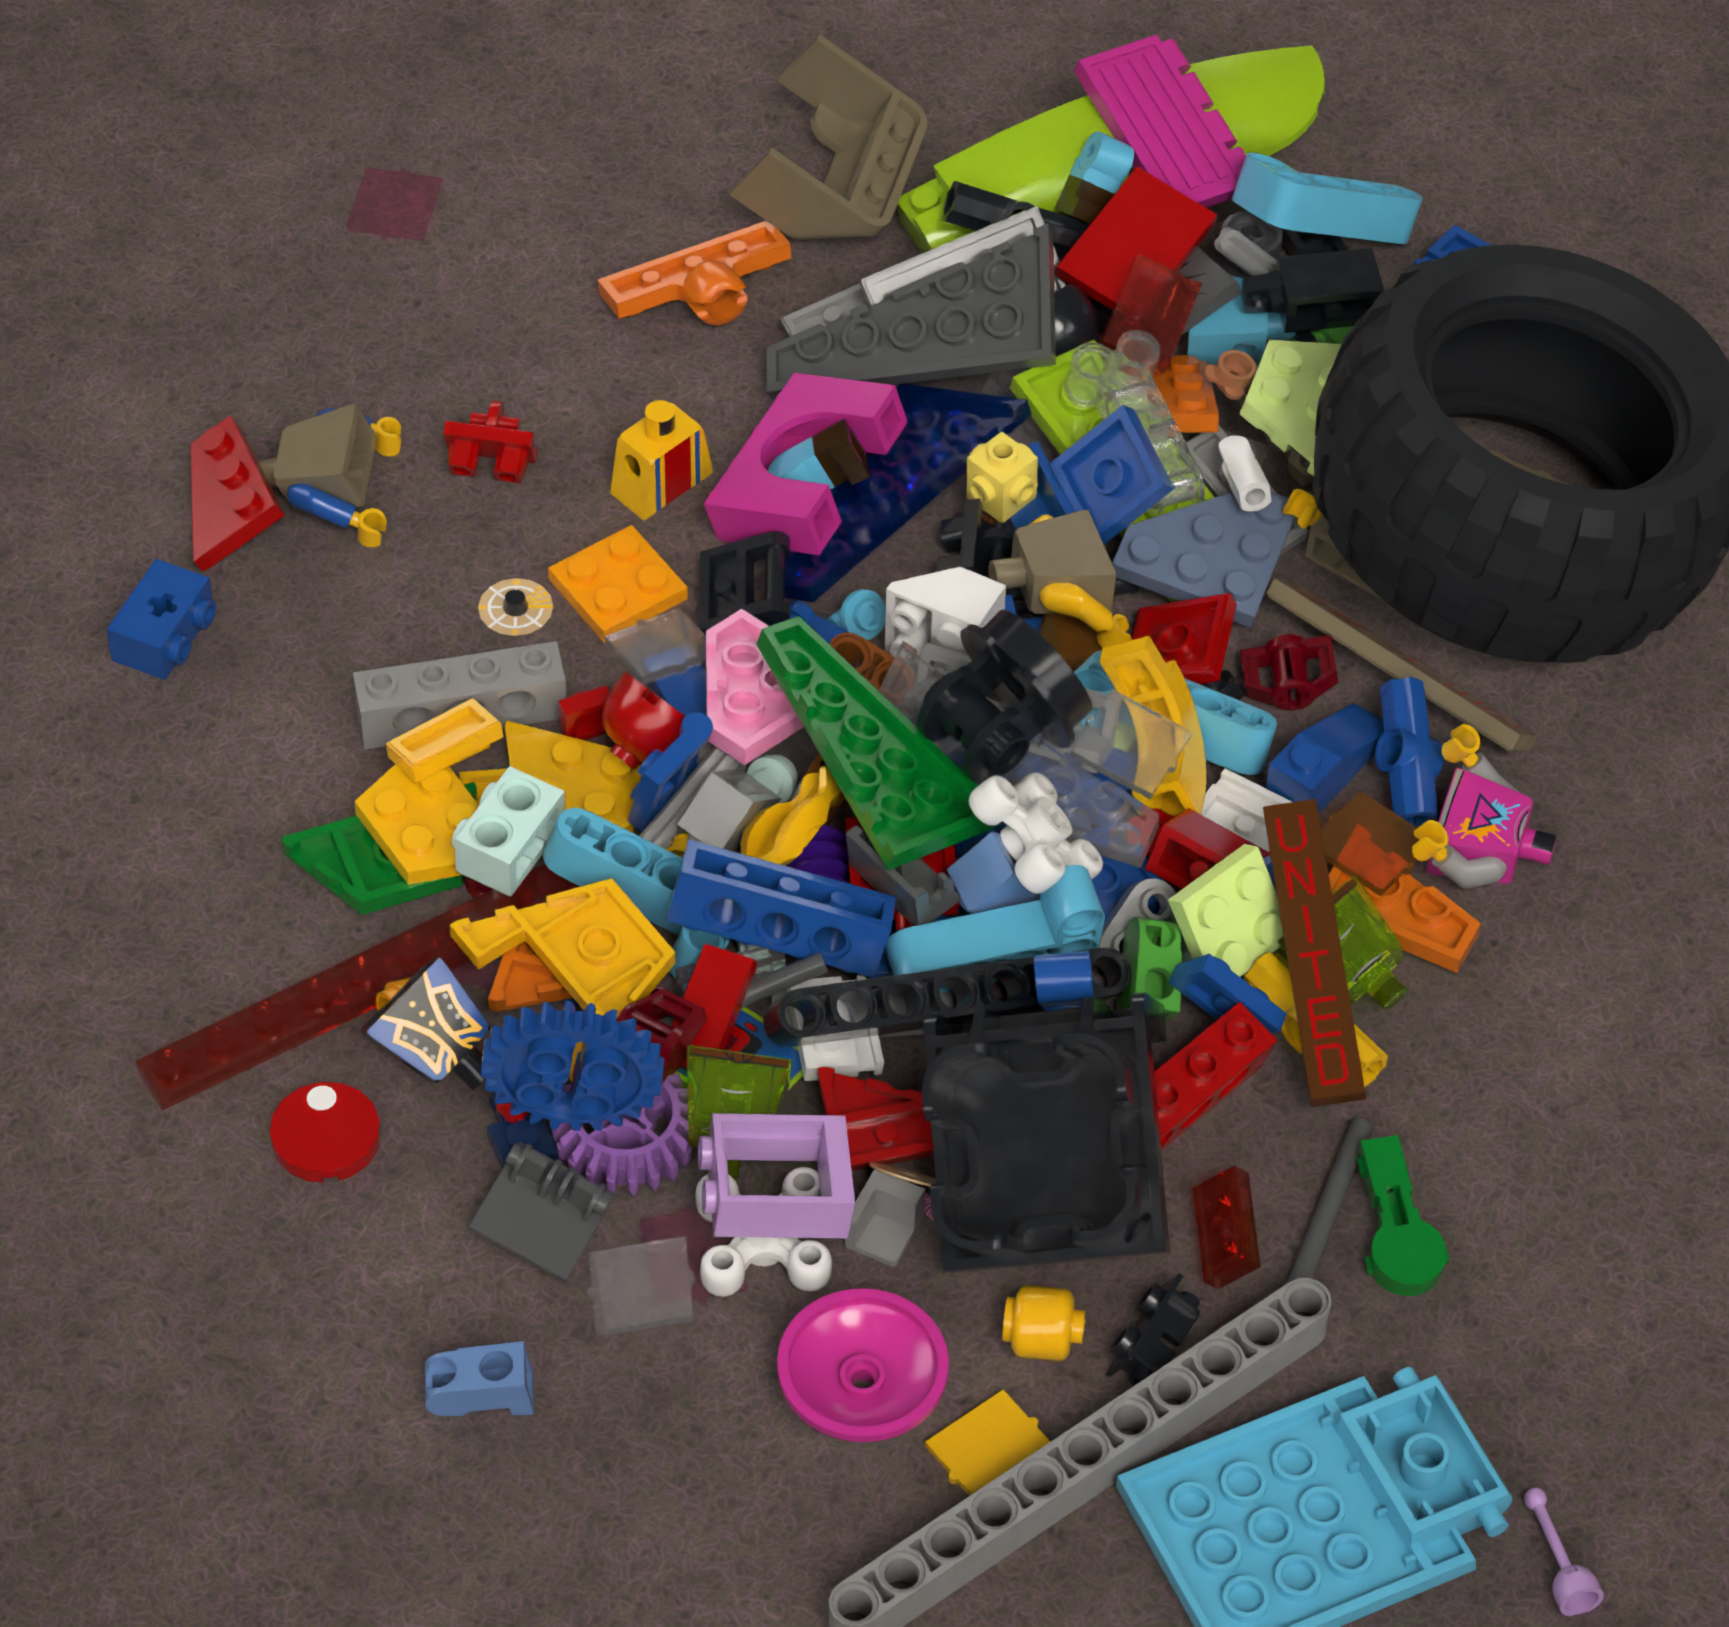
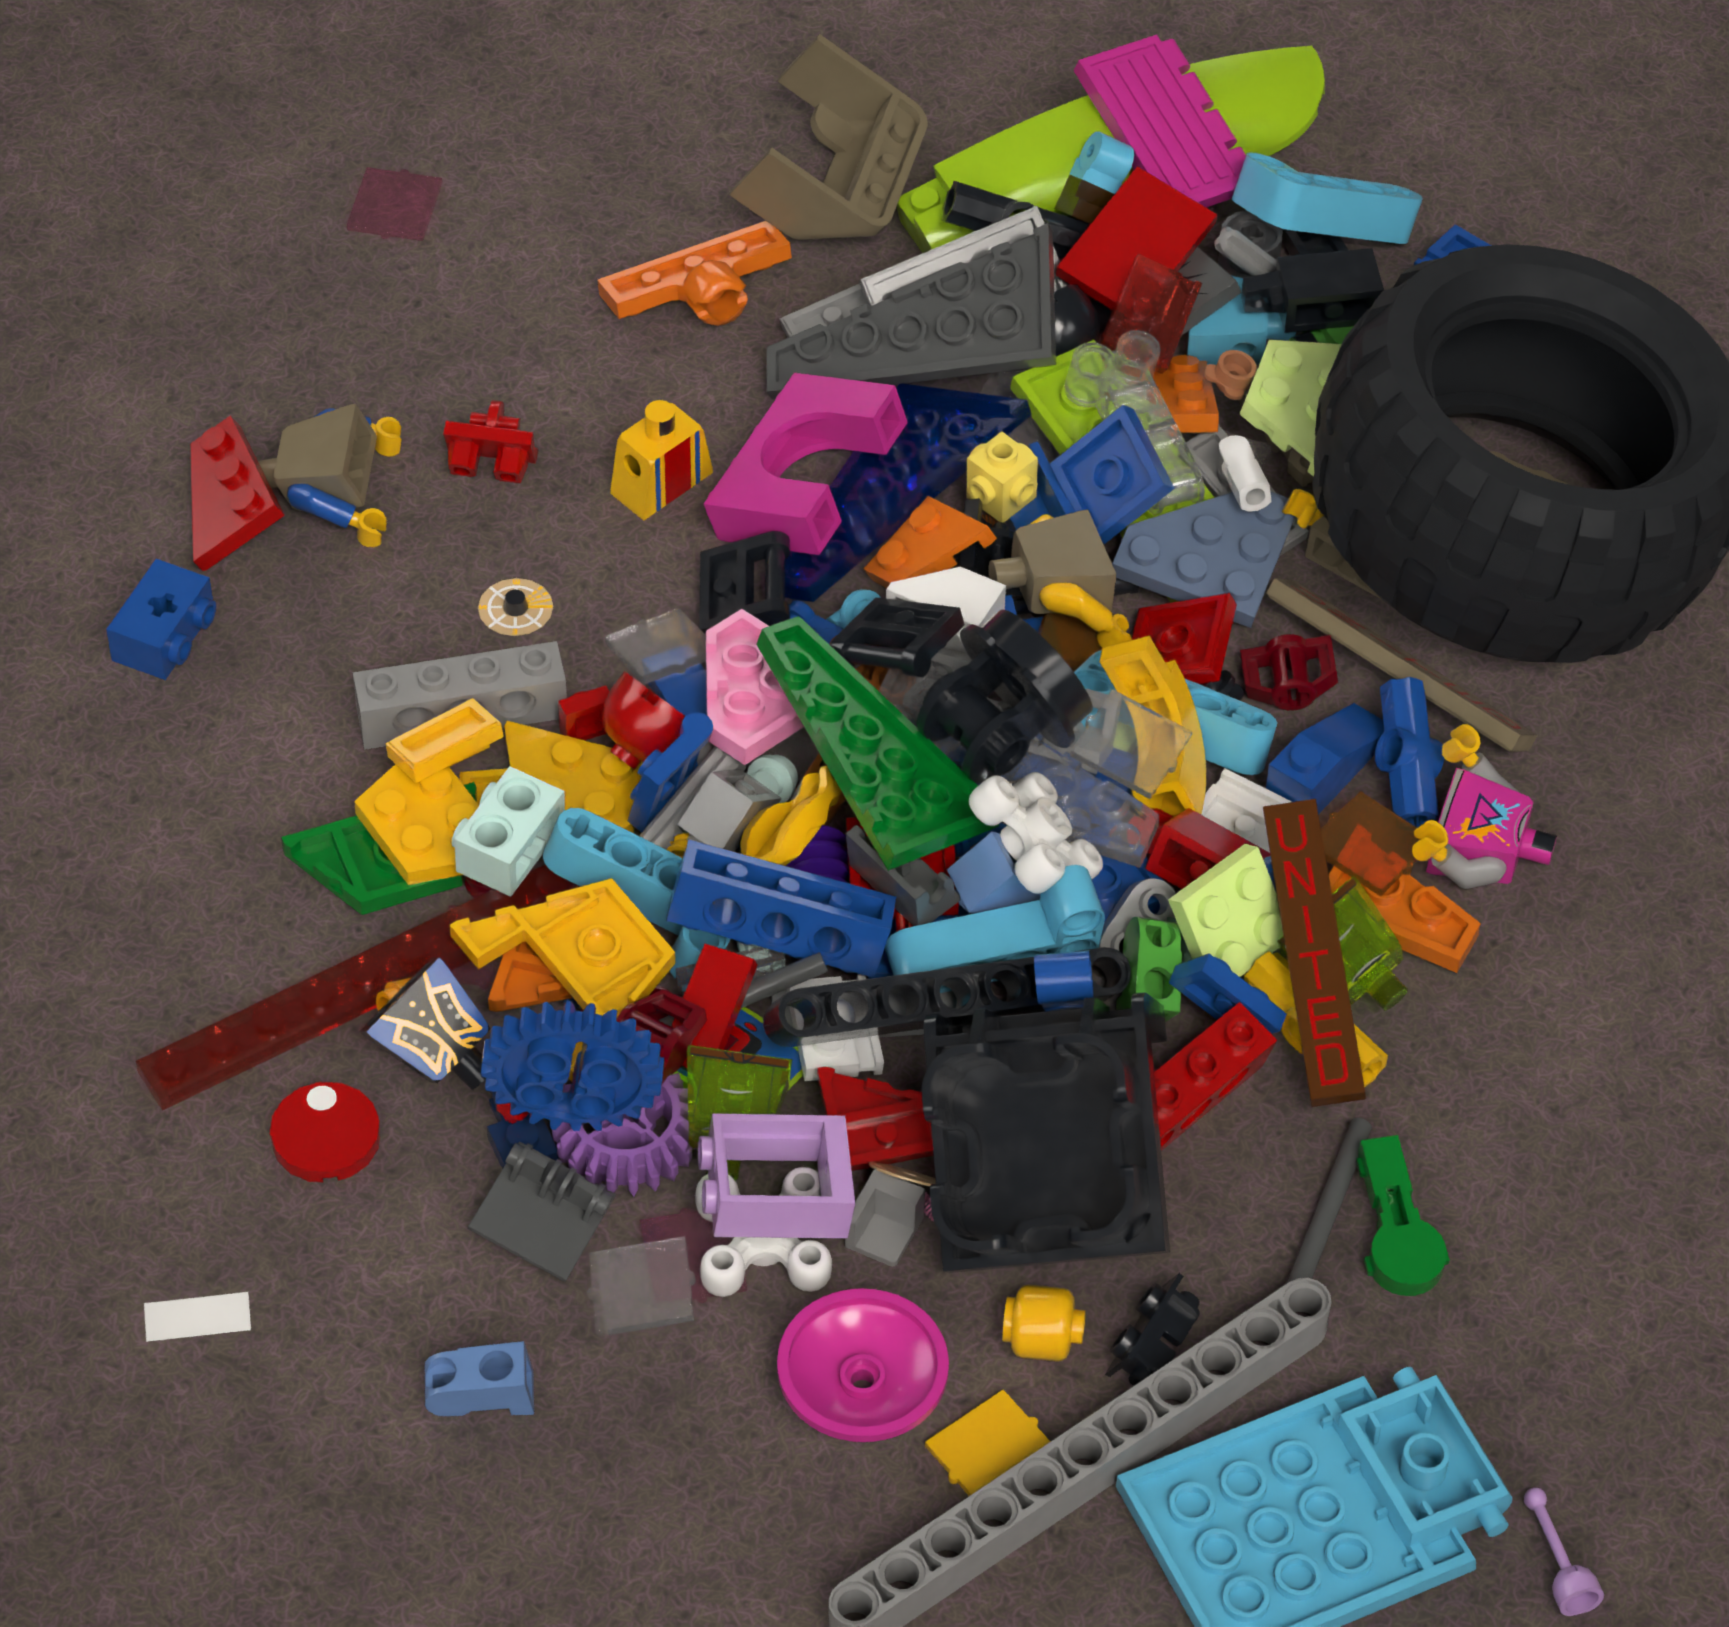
light orange plate [548,525,688,643] -> none
dark brown leg [768,419,870,489] -> none
clear red plate [1192,1165,1261,1289] -> none
none -> white sticker [144,1292,251,1342]
none -> black plate [830,597,965,678]
none -> orange wing [863,496,997,588]

